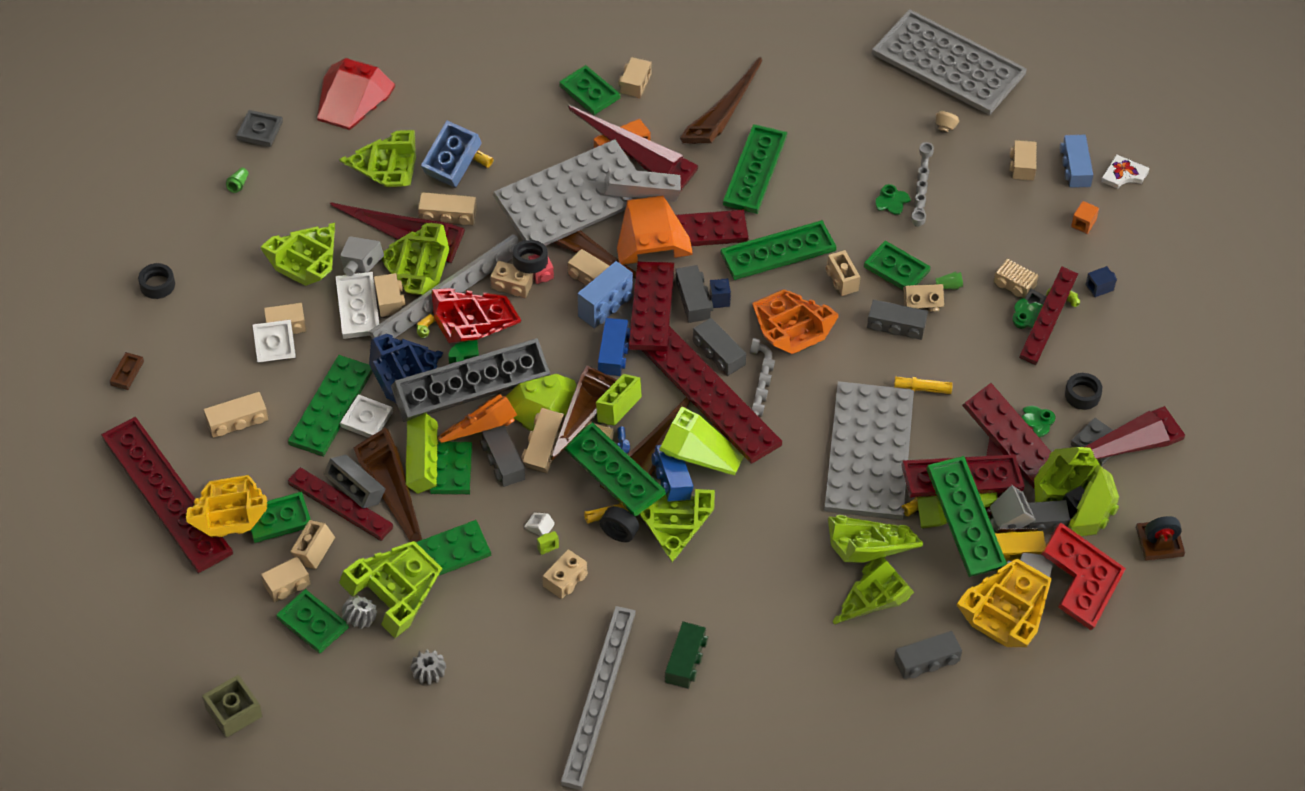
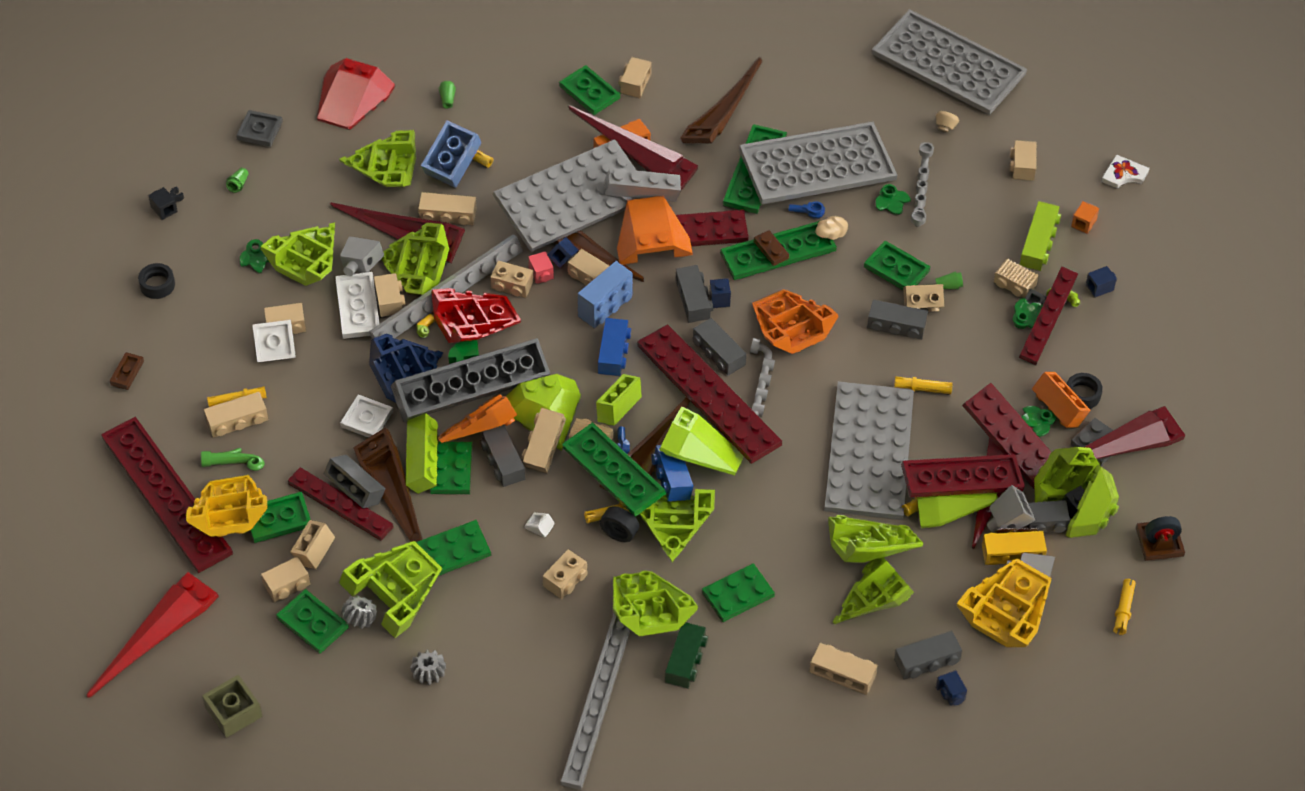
green plate [288,355,373,457] -> none
black tyre [513,240,548,274] -> none
lime plate [537,531,559,555] -> none
reddish brown plate [551,366,617,461] -> none
dark red plate [629,261,675,351] -> none
tan brick [825,250,860,296] -> none
green plate [926,456,1007,577] -> none
red plate [1041,522,1126,630] -> none
medium blue brick [1060,135,1093,187] -> none
none -> red plate [87,572,219,698]
none -> black brick [148,187,184,220]
none -> bright green plant [201,448,265,471]
none -> yellow pin [207,386,267,407]
none -> green plate [239,239,270,273]
none -> bright green cone [438,81,456,108]
none -> dark blue brick [547,237,578,268]
none -> lime wedge [613,571,698,636]
none -> green plate [702,563,775,622]
none -> light grey plate [739,122,898,204]
none -> reddish brown plate [754,230,789,266]
none -> blue plate [789,201,825,218]
none -> tan brick [810,643,878,695]
none -> tan arm [815,216,848,240]
none -> dark blue brick [936,670,967,706]
none -> lime brick [1020,201,1061,271]
none -> orange brick [1032,372,1091,428]
none -> yellow pin [1113,579,1136,635]

